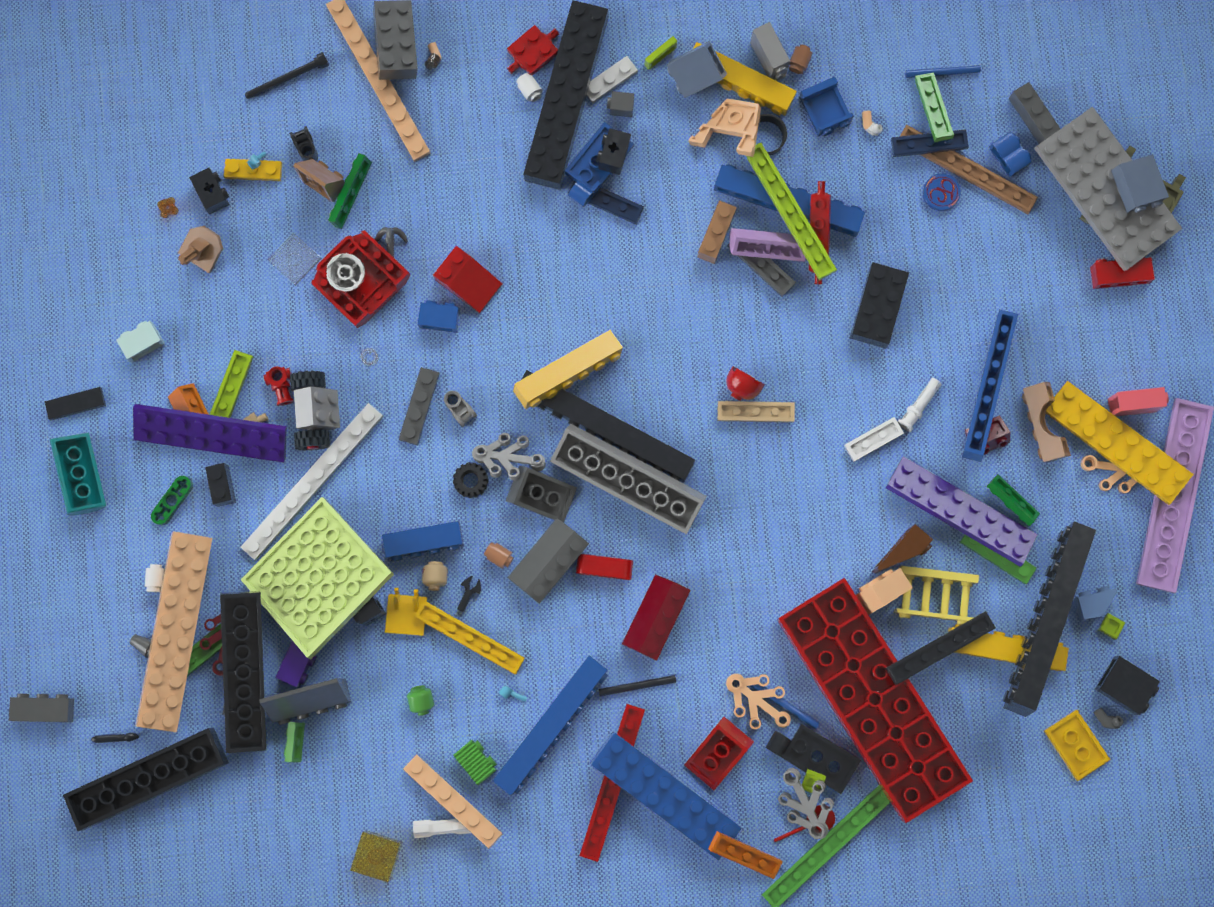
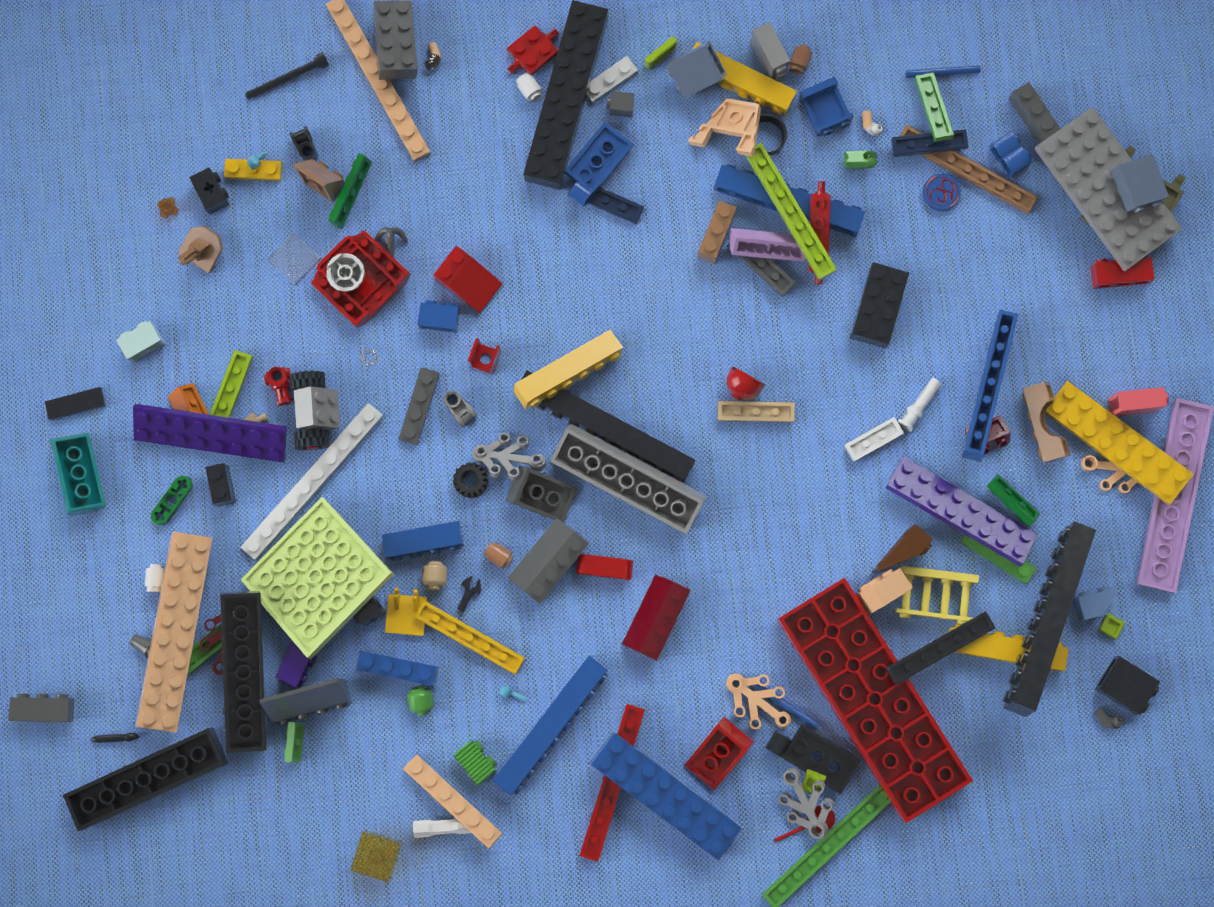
black brick [596,128,631,175] -> none
black bar [599,675,676,697] -> none
orange tile [708,831,783,879] -> none
yellow tile [1044,710,1111,781] -> none
none -> blue brick [356,650,439,686]
none -> red piece [468,338,502,374]
none -> bright green piece [844,151,878,169]

